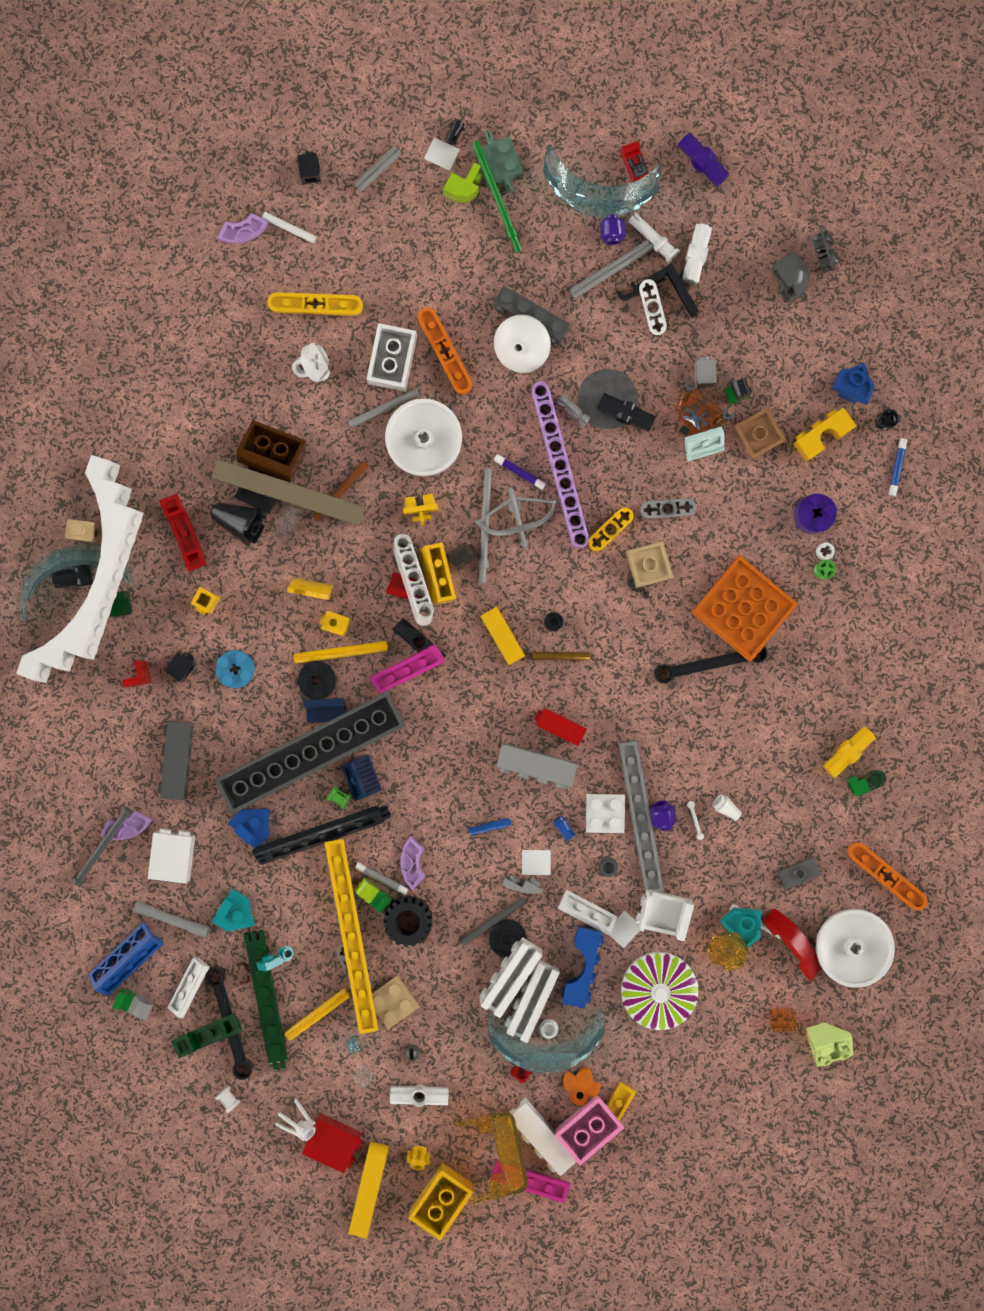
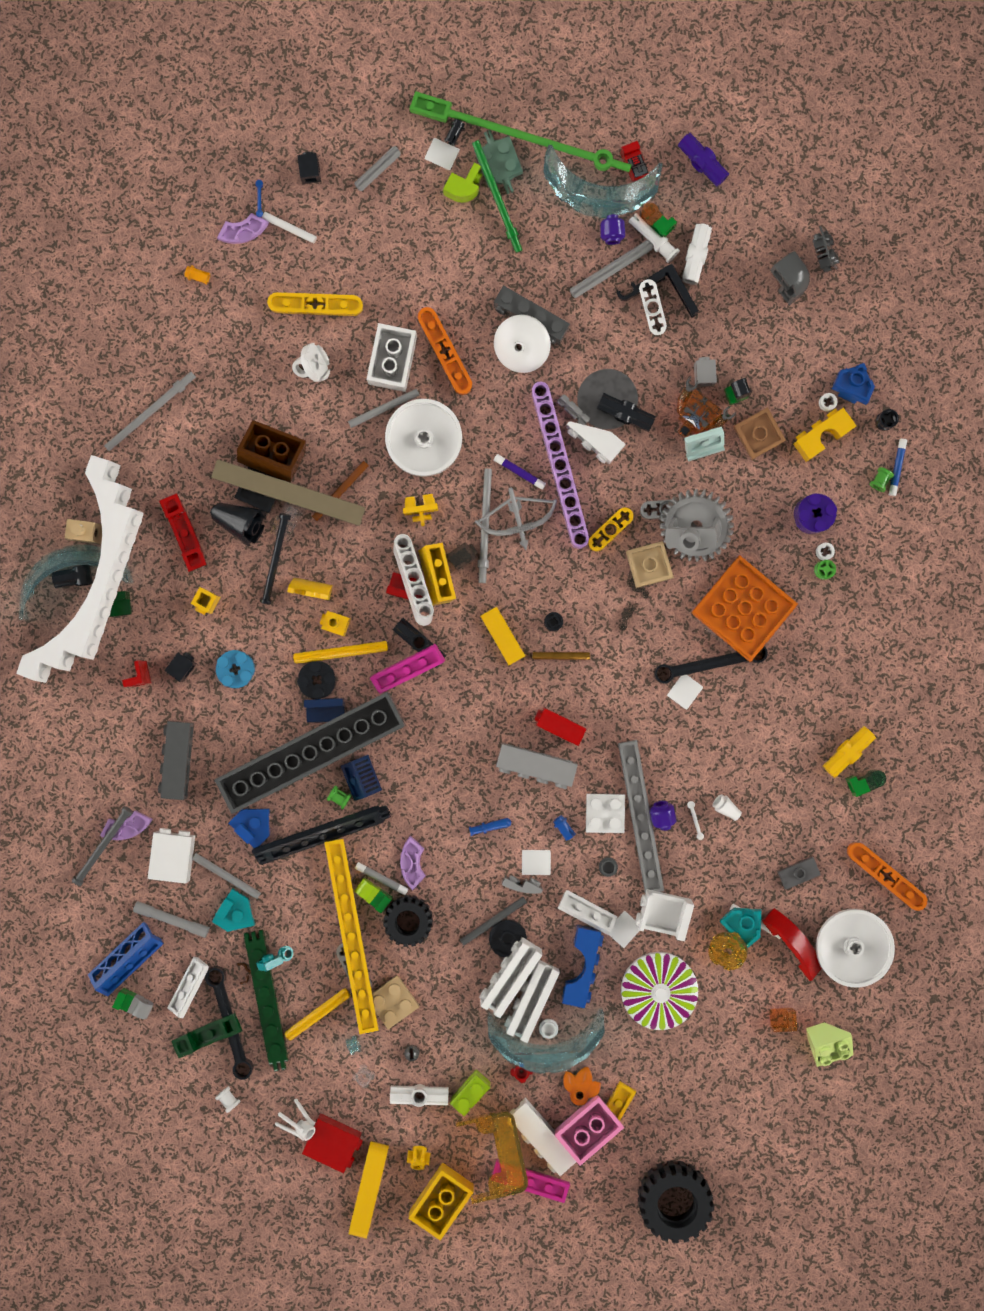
none -> light grey bar [104,372,196,451]
none -> light orange pin [184,265,211,285]
none -> light grey bar [192,853,261,899]
none -> blue hinge [255,180,263,217]
none -> black bar [260,513,291,605]
none -> bright green bar [410,91,632,172]
none -> lime brick [450,1069,490,1117]
none -> white slope [566,421,626,464]
none -> clear smoke piece [618,603,639,631]
none -> black tyre [638,1160,714,1243]
none -> leg [641,202,677,237]
none -> light grey piece [660,489,734,562]
none -> white sticker [667,675,703,710]
none -> white bush [818,393,838,412]
none -> bright green bush [869,467,894,492]

